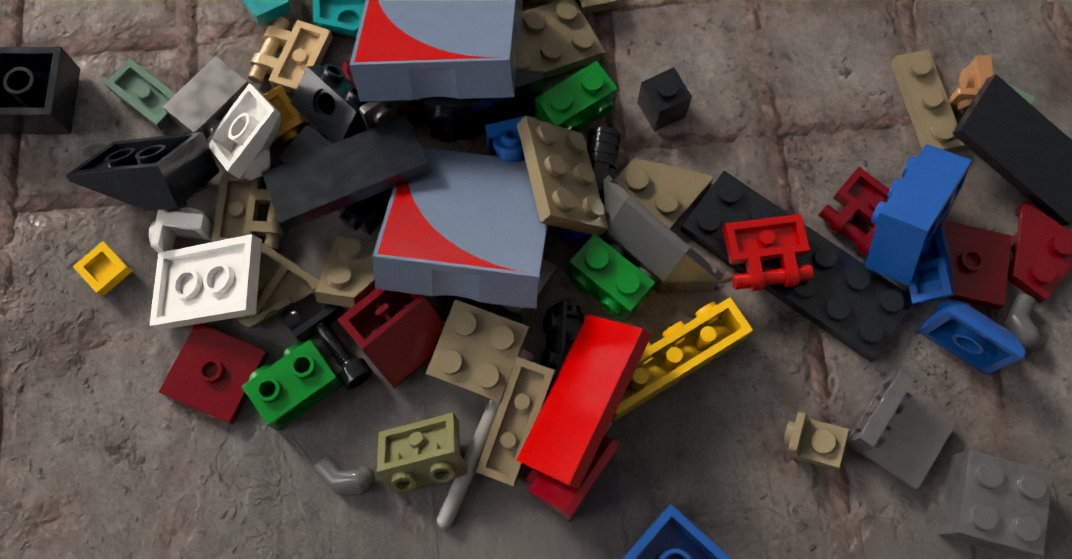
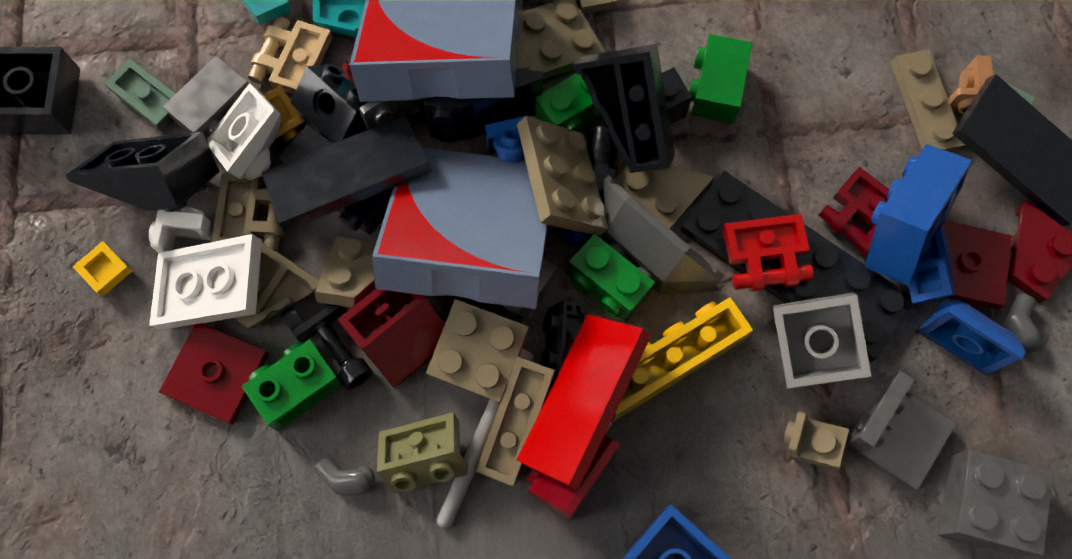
none -> black wedge [572,44,675,173]
none -> green brick [689,34,753,124]
none -> light grey brick [773,293,872,388]

